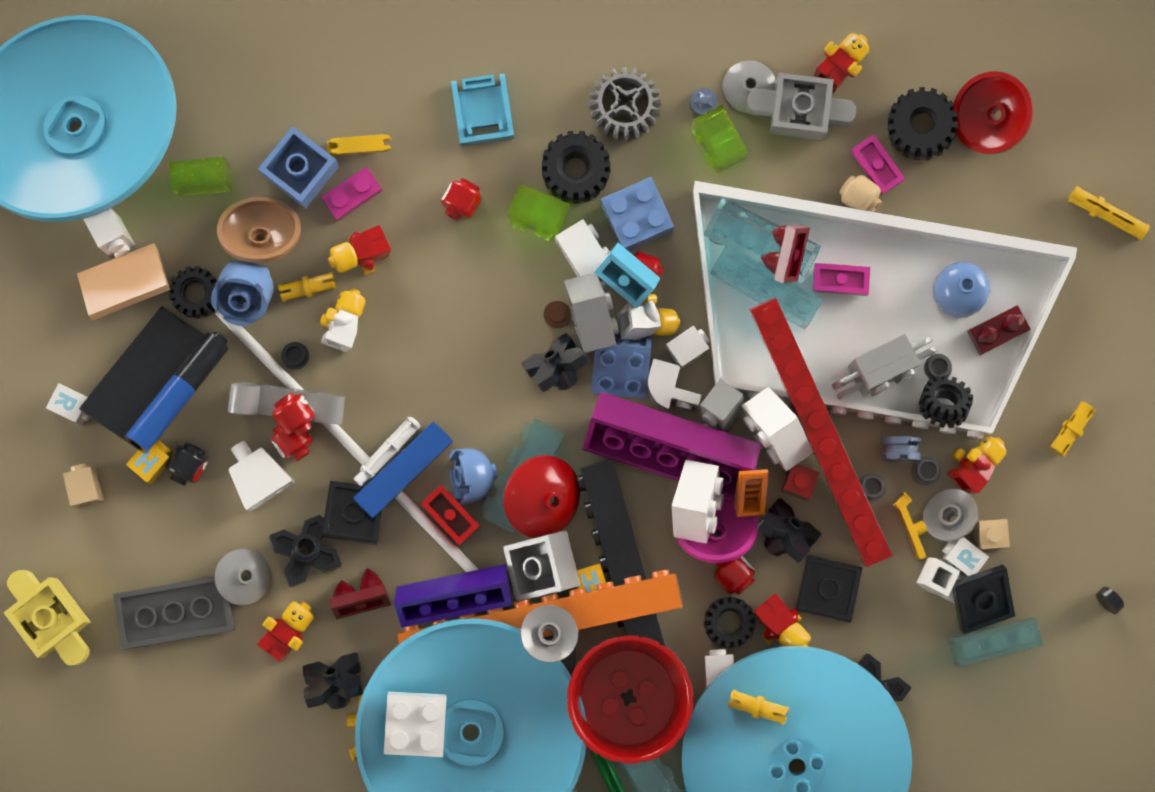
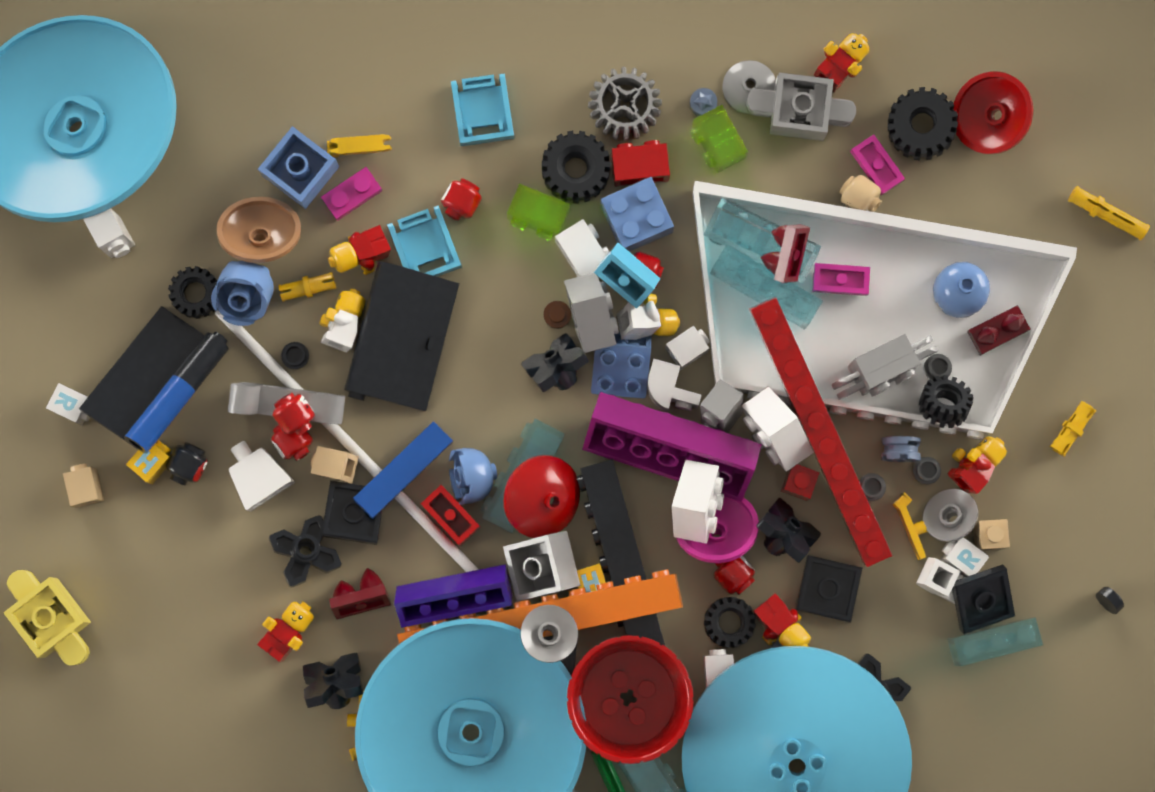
light nougat tile [77,243,170,321] -> none
dark grey plate [113,576,235,650] -> none
clear neon green brick [169,157,232,196] -> none
light grey dish [214,549,271,605] -> none
white piece [353,417,420,487] -> none
white brick [384,692,447,757] -> none
yellow pin [728,690,789,725] -> none
orange slope [734,469,769,517] -> none
none -> tan brick [311,446,359,484]
none -> black door [344,261,460,411]
none -> medium azure container [387,205,462,277]
none -> red brick [611,140,670,187]

